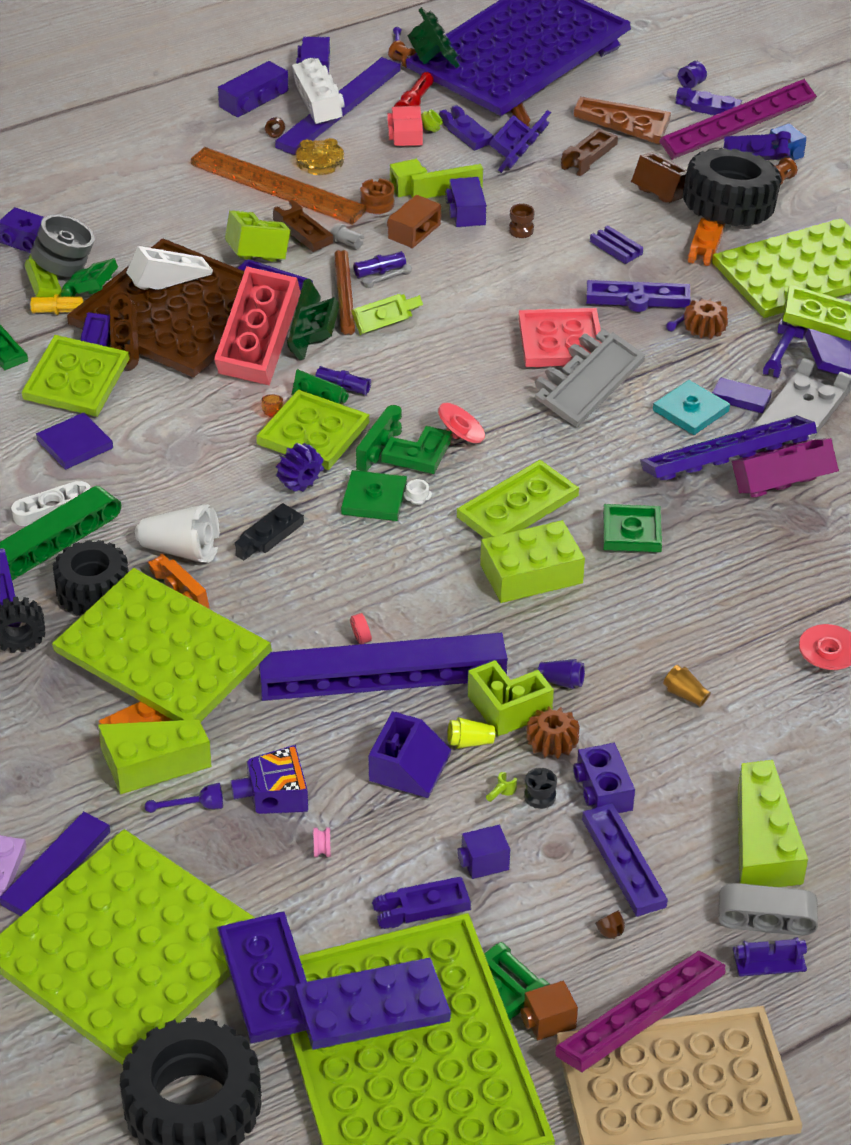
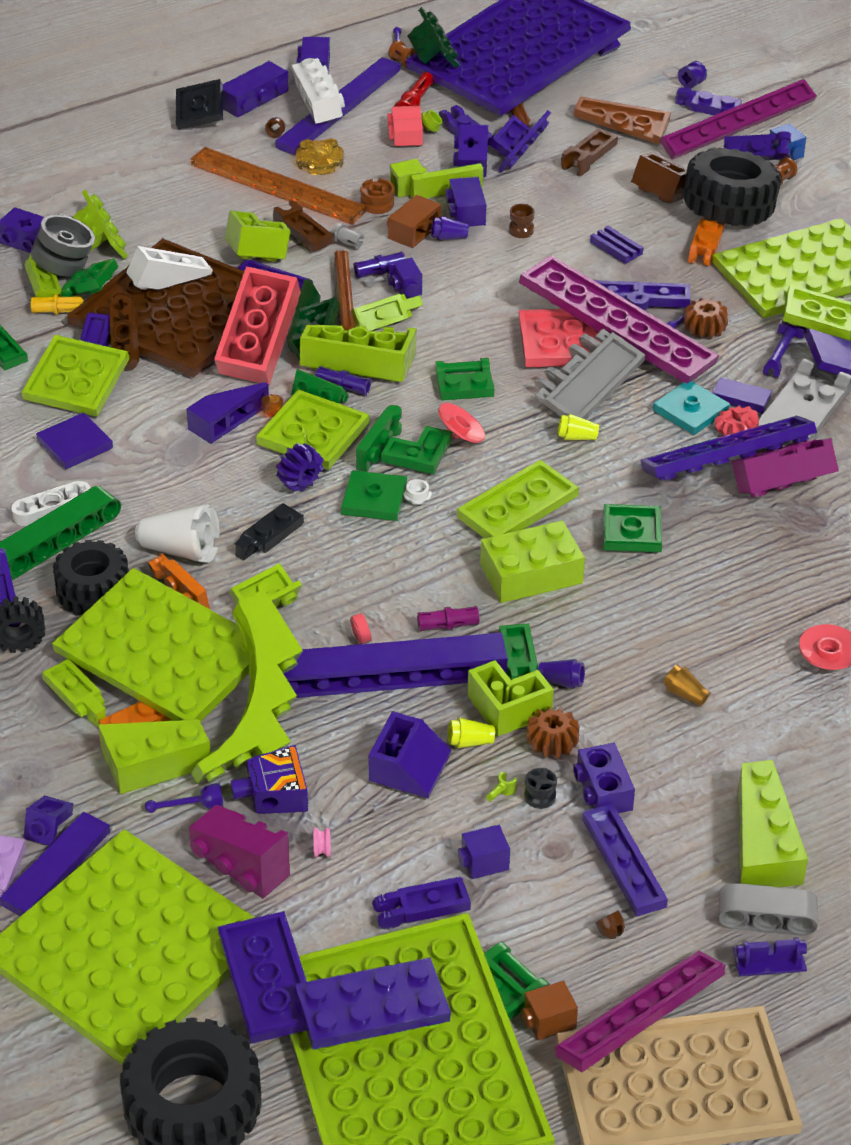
none -> dark purple bracket [24,795,74,846]
none -> lime hinge [42,659,106,727]
none -> lime bracket [72,189,128,259]
none -> black tile [176,79,223,130]
none -> dark purple slope [186,382,269,444]
none -> magenta wedge [189,804,290,899]
none -> lime arch [191,589,303,784]
none -> lime bracket [229,563,302,607]
none -> lime wedge [300,325,417,382]
none -> dark purple brick [388,257,422,299]
none -> magenta pin [417,606,480,632]
none -> dark purple cone [431,215,469,240]
none -> green plate [435,357,495,401]
none -> dark purple brick [453,124,488,177]
none -> green hinge [499,623,538,680]
none -> magenta plate [519,255,719,384]
none -> neon yellow cone [557,413,599,440]
none -> coral gear [715,405,759,435]

